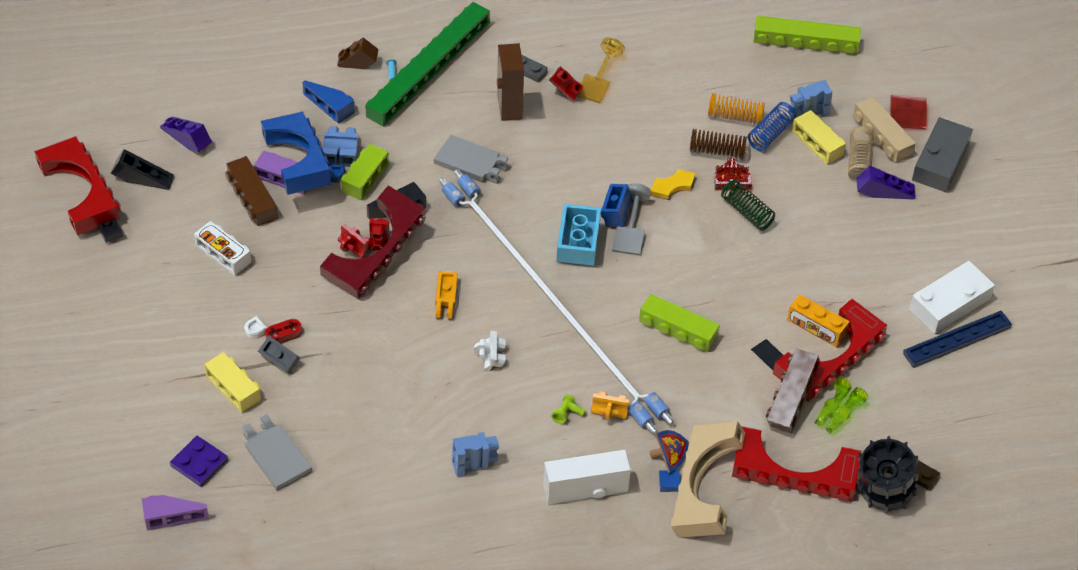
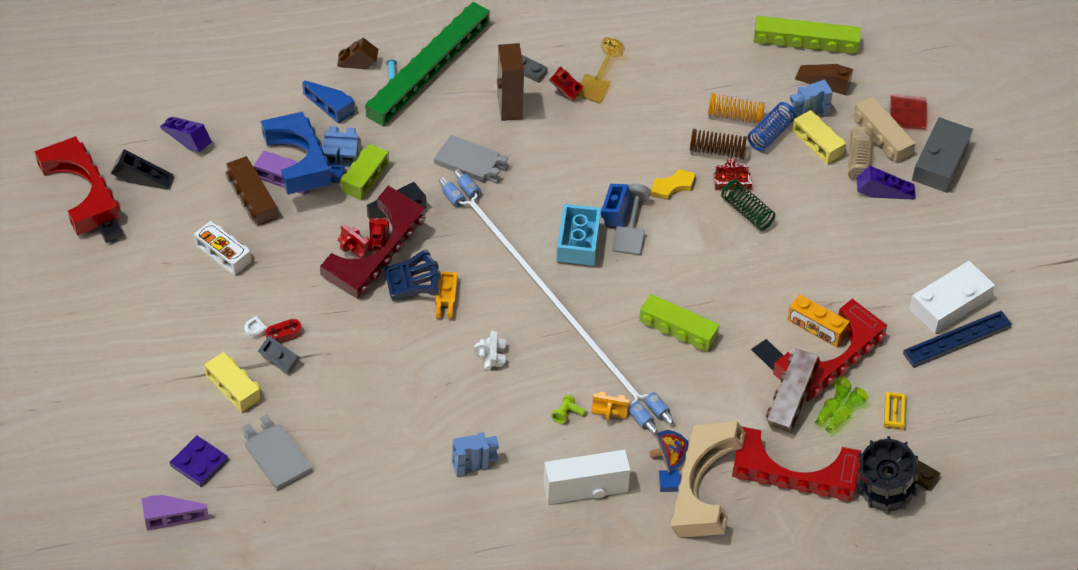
none -> dark blue plate [384,250,441,301]
none -> reddish brown slope [795,64,853,95]
none -> yellow tile [884,392,906,431]

